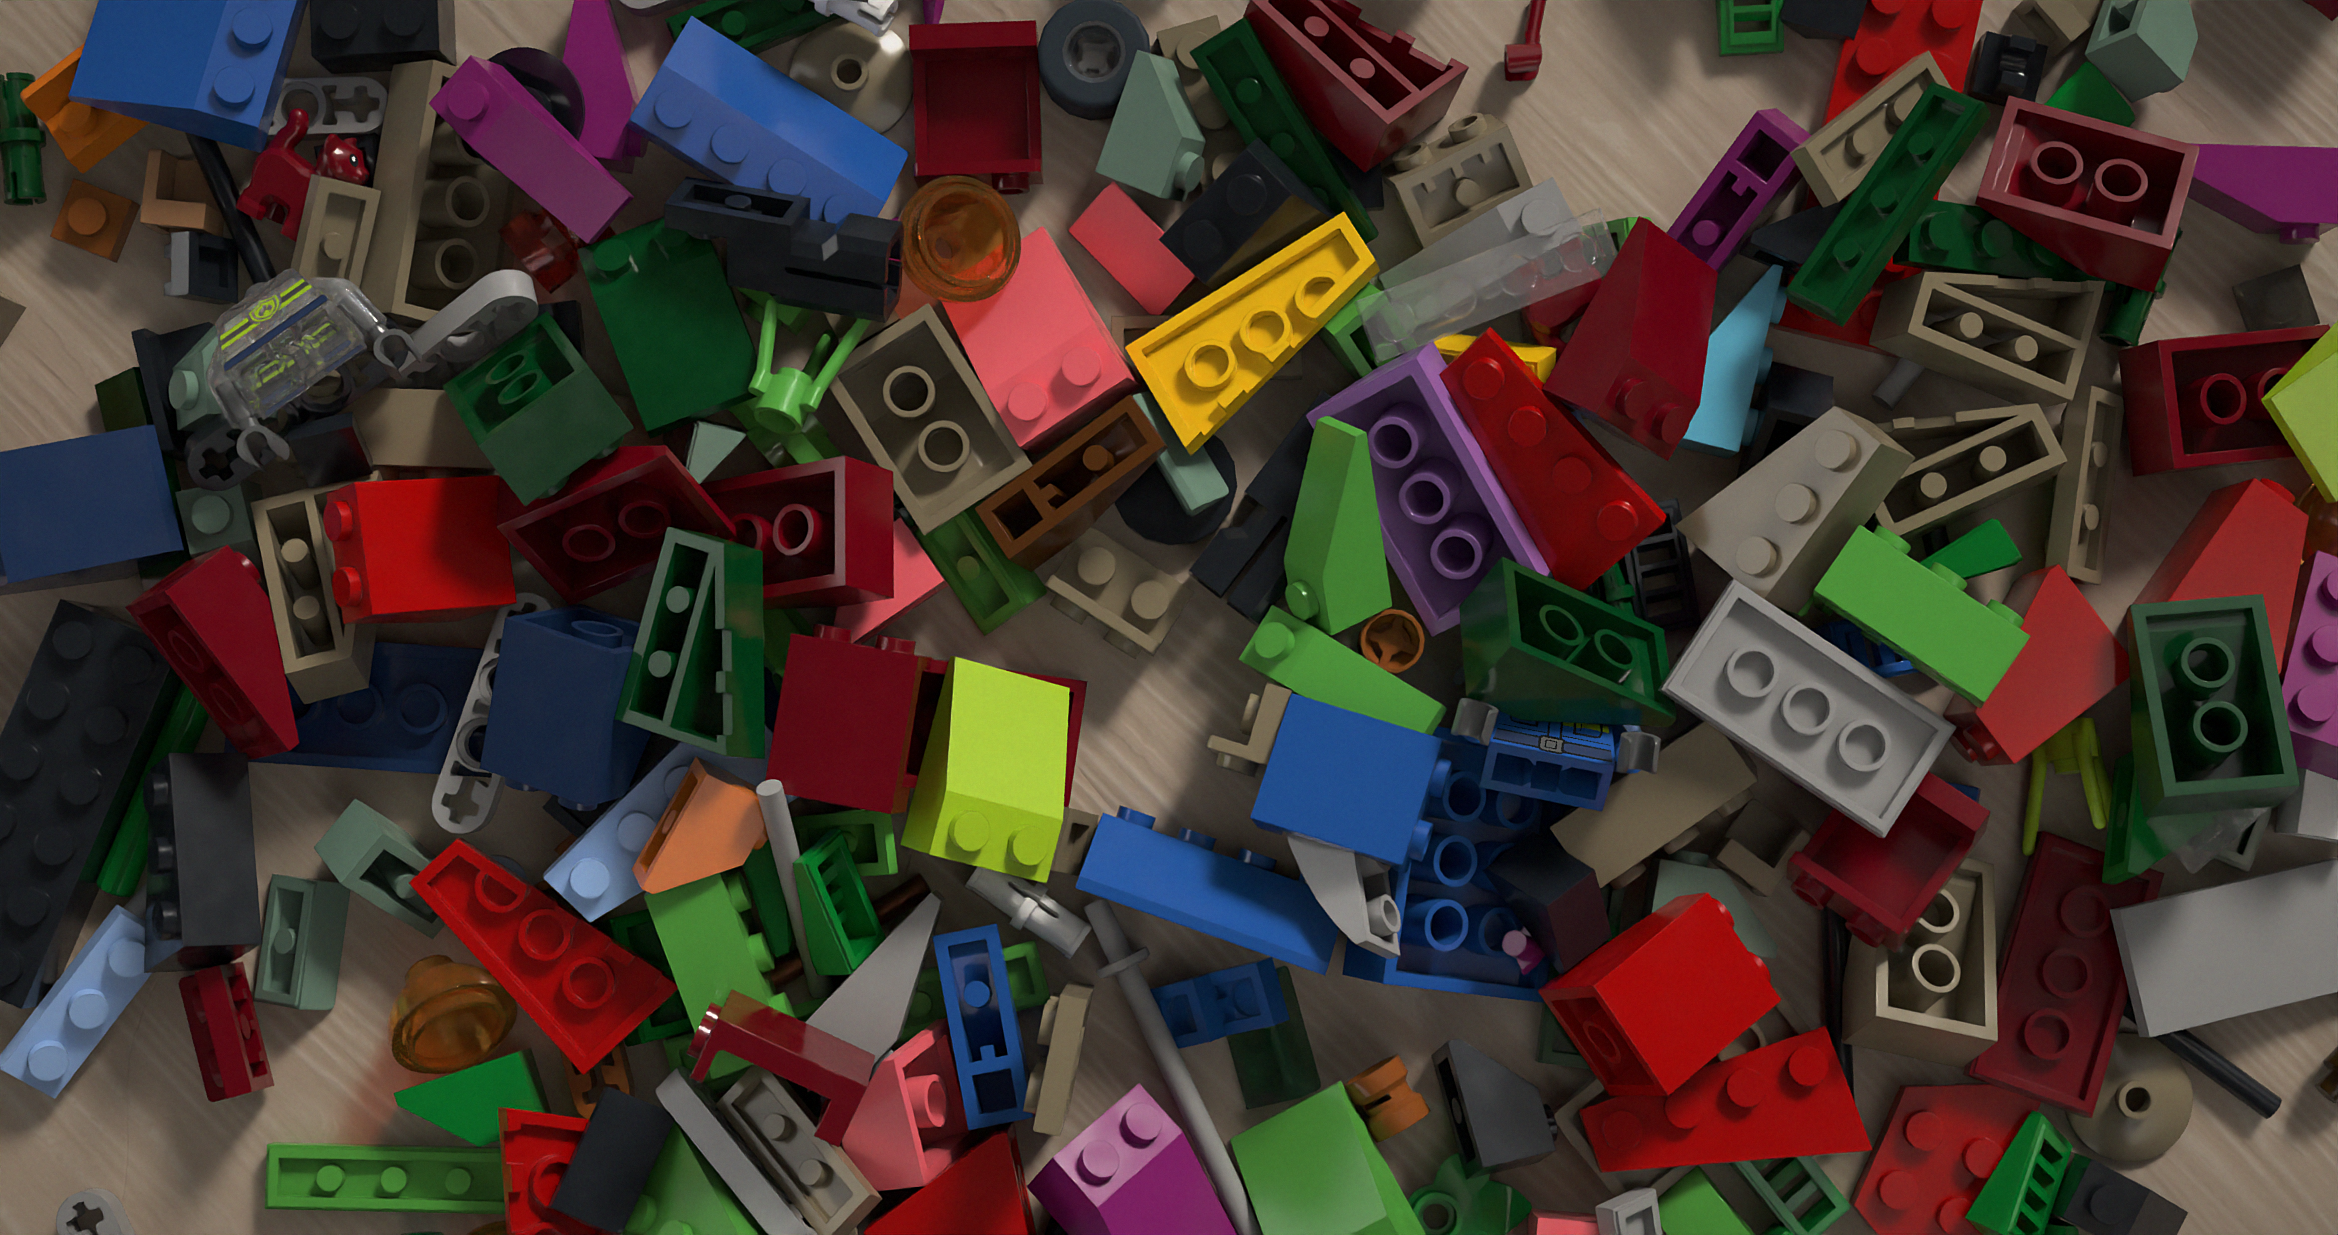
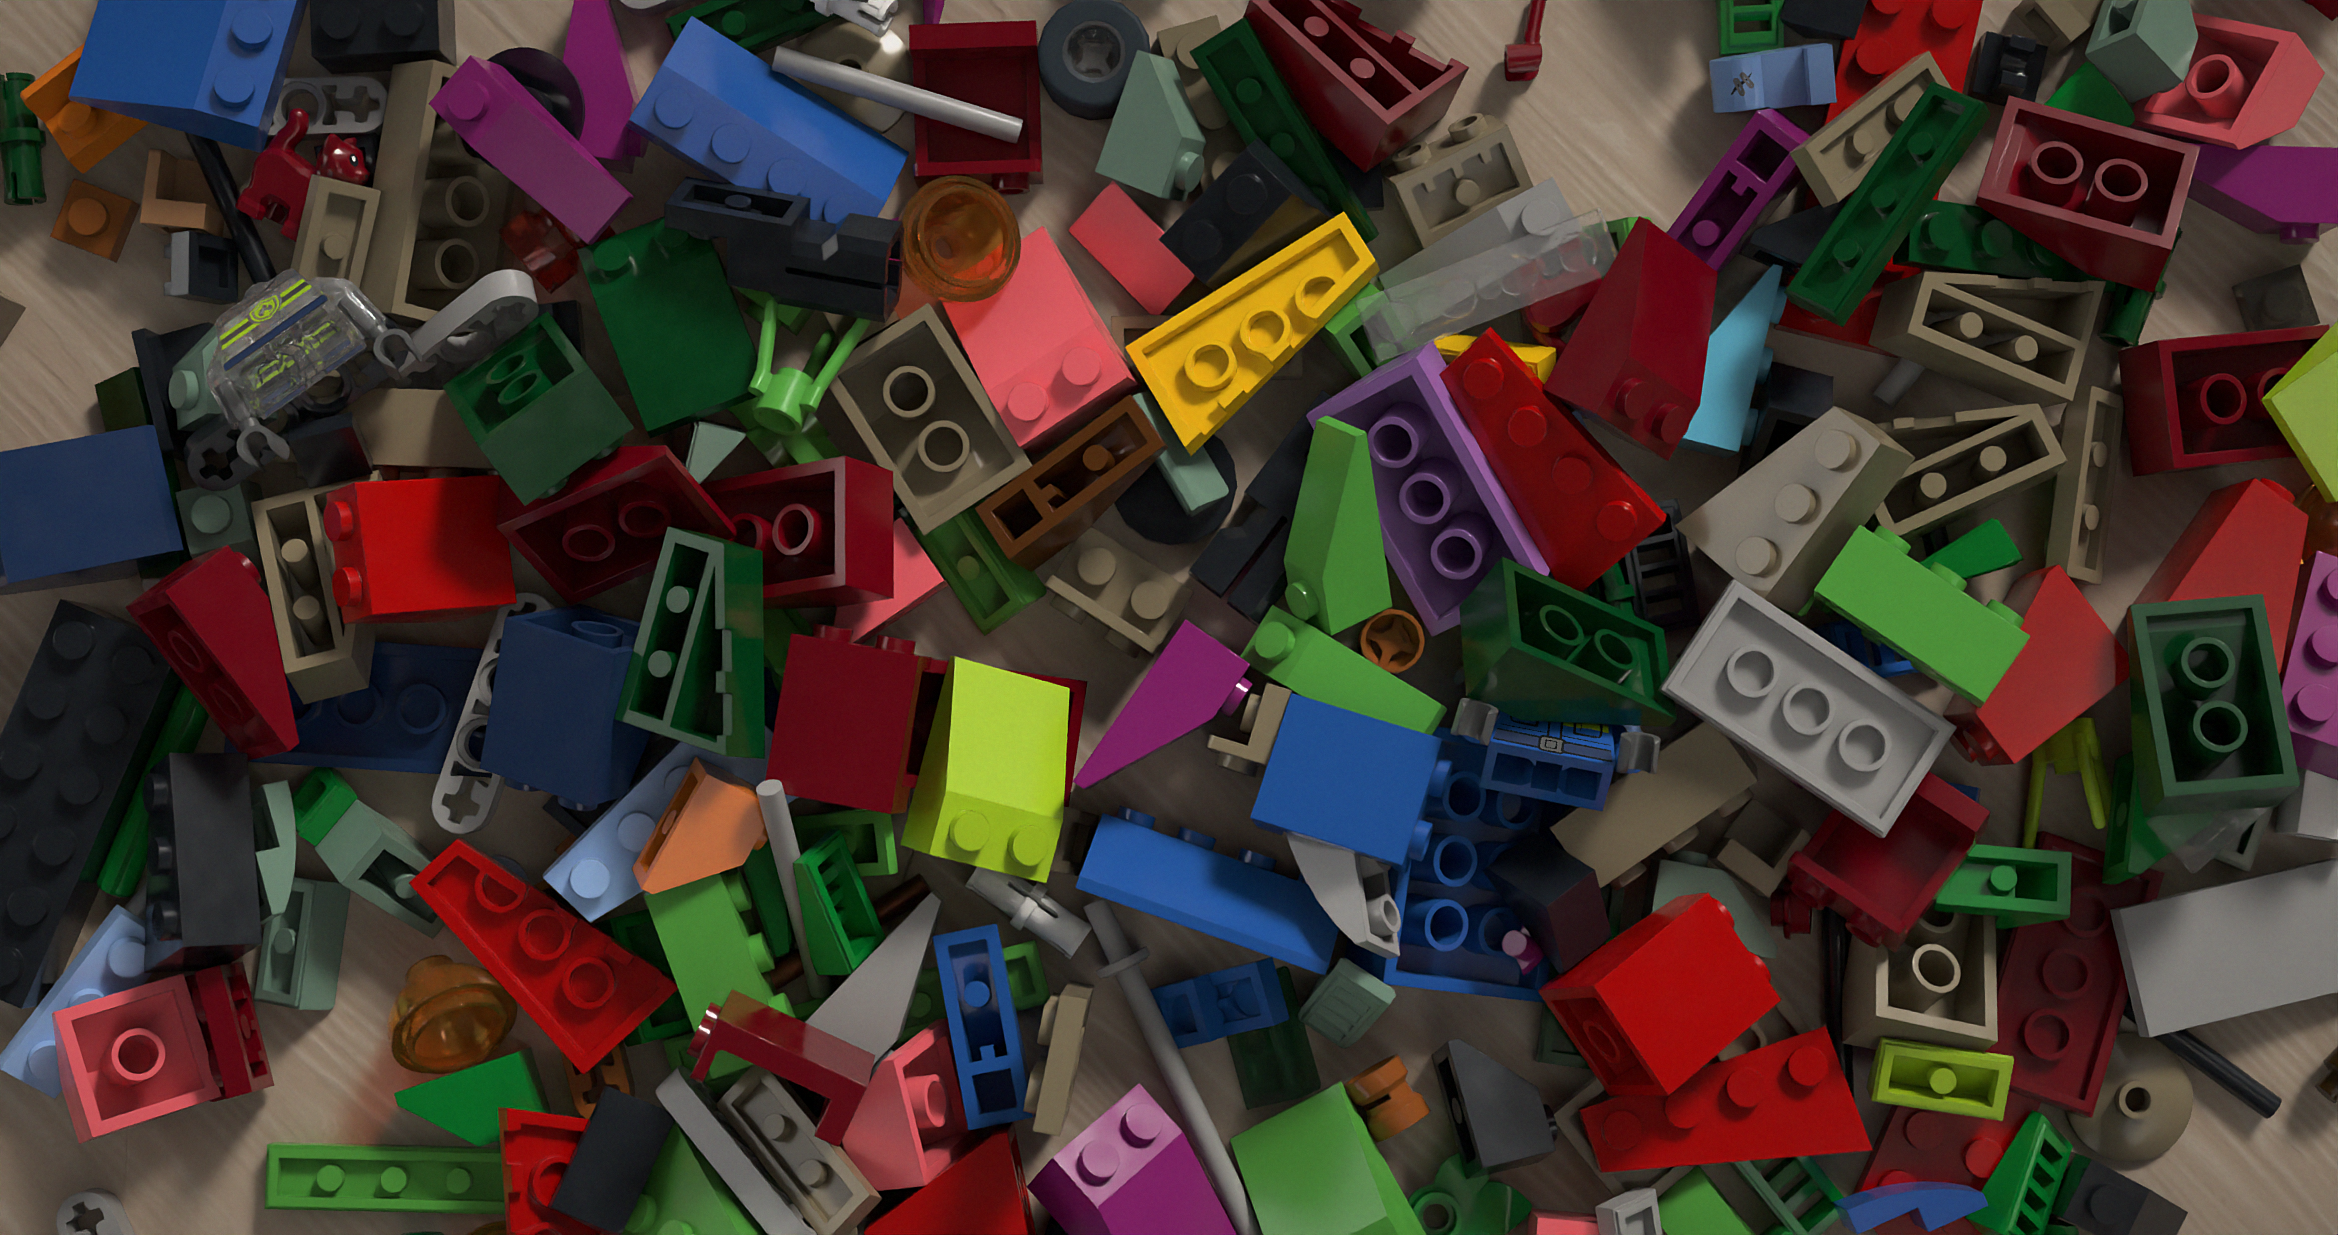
none -> coral slope [52,973,221,1144]
none -> sand green slope [250,780,296,925]
none -> green tile [291,766,358,846]
none -> light grey bar [771,45,1023,144]
none -> magenta slope [1073,619,1253,790]
none -> sand green slope [1297,958,1396,1049]
none -> medium blue leg [1709,42,1837,113]
none -> dark red plate [1770,878,1812,940]
none -> blue slope [1833,1181,1988,1235]
none -> lime slope [1866,1036,2014,1121]
none -> green slope [1933,844,2072,929]
none -> coral slope [2132,12,2325,150]

